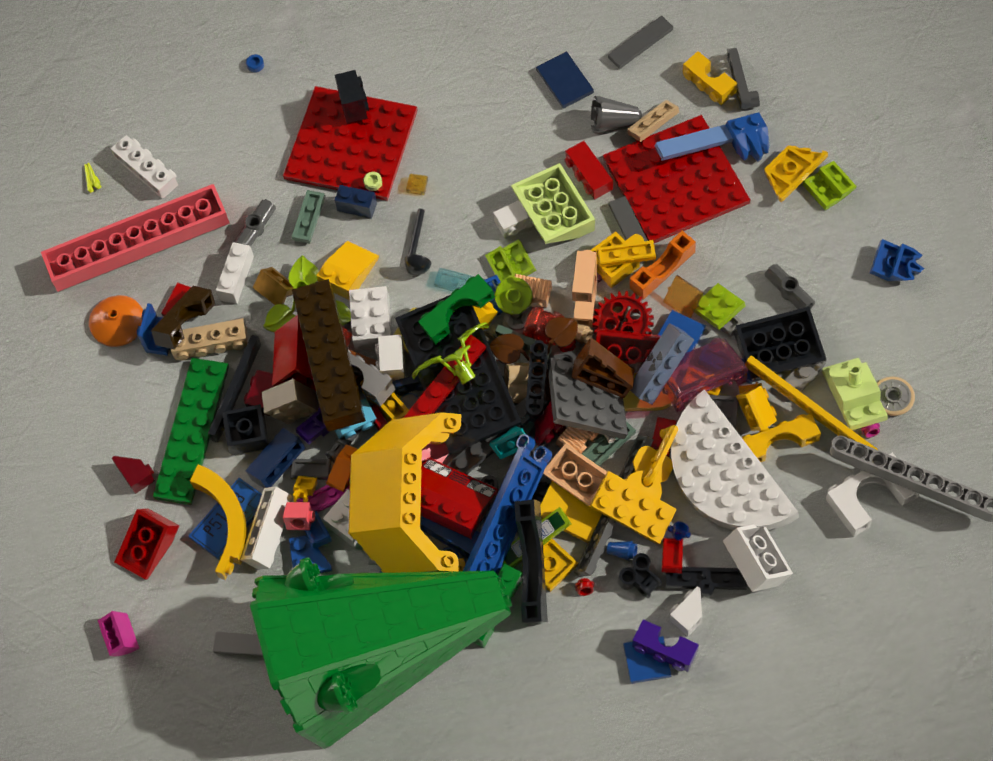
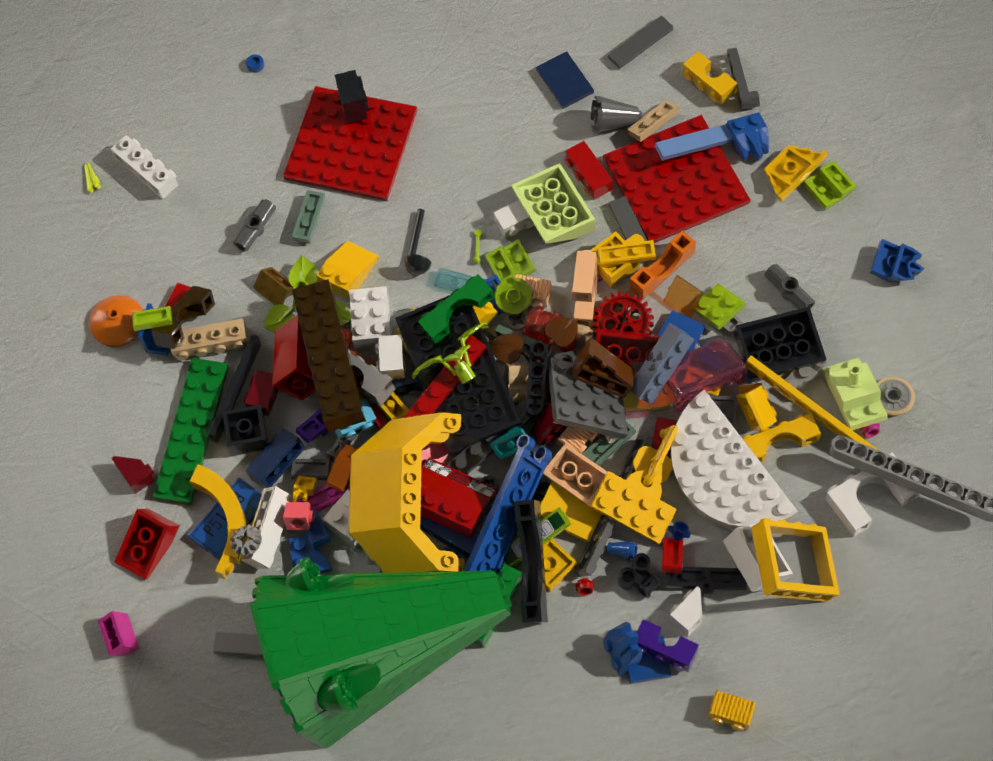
coral brick [41,184,230,292] -> none
white brick [216,242,254,304] -> none
dark tan brick [262,379,318,424] -> none
dark blue brick [334,185,377,219] -> none
yellowish green tile [363,172,382,191] -> none
clear yellow plate [406,174,428,195] -> none
none -> lime tile [132,306,172,331]
none -> light grey gear [230,524,262,556]
none -> lime hinge [473,229,482,264]
none -> blue plate [603,622,643,676]
none -> yellow brick [708,690,756,731]
none -> yellow window [751,518,840,602]

